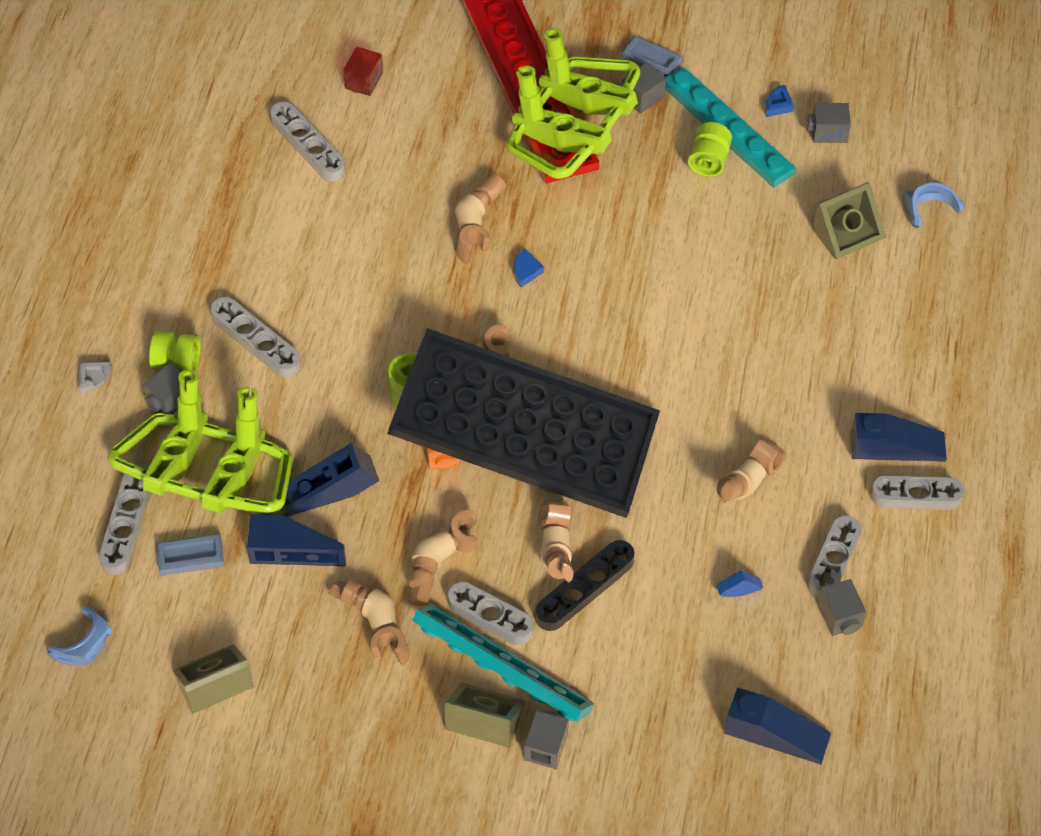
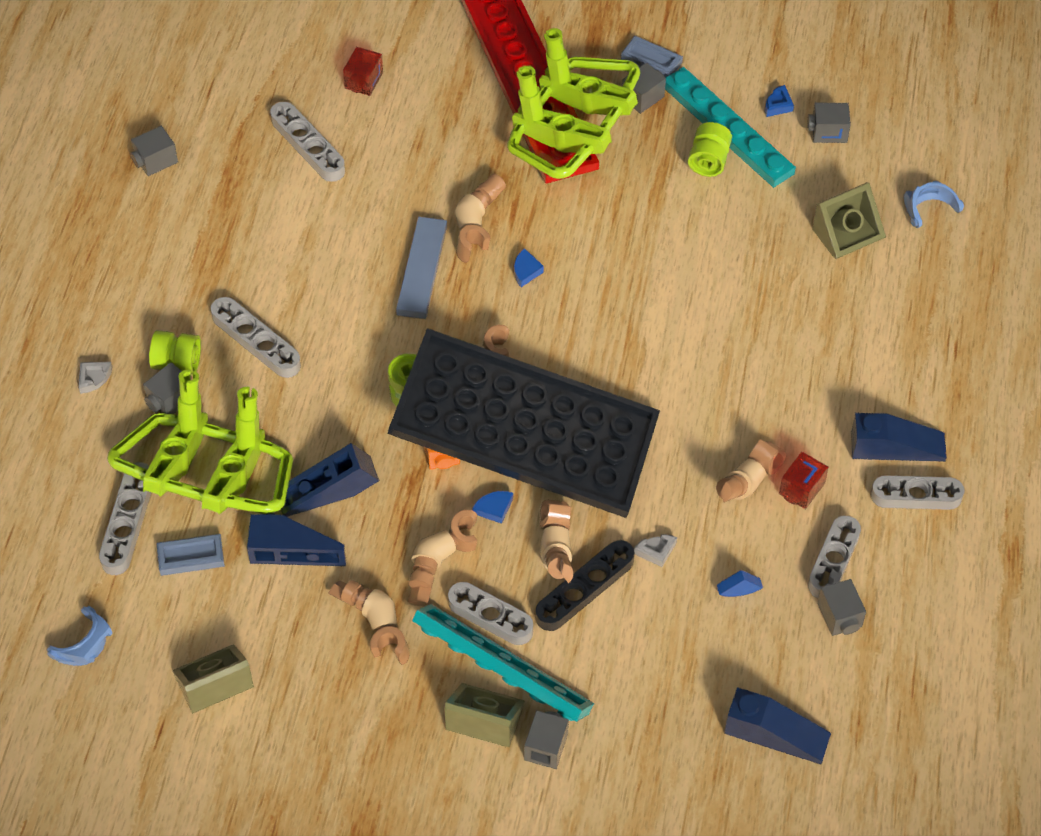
none -> dark grey brick [130,125,178,176]
none -> sand blue tile [396,217,447,319]
none -> blue tile [472,491,513,524]
none -> light grey tile [634,534,677,567]
none -> clear red brick [779,452,829,510]

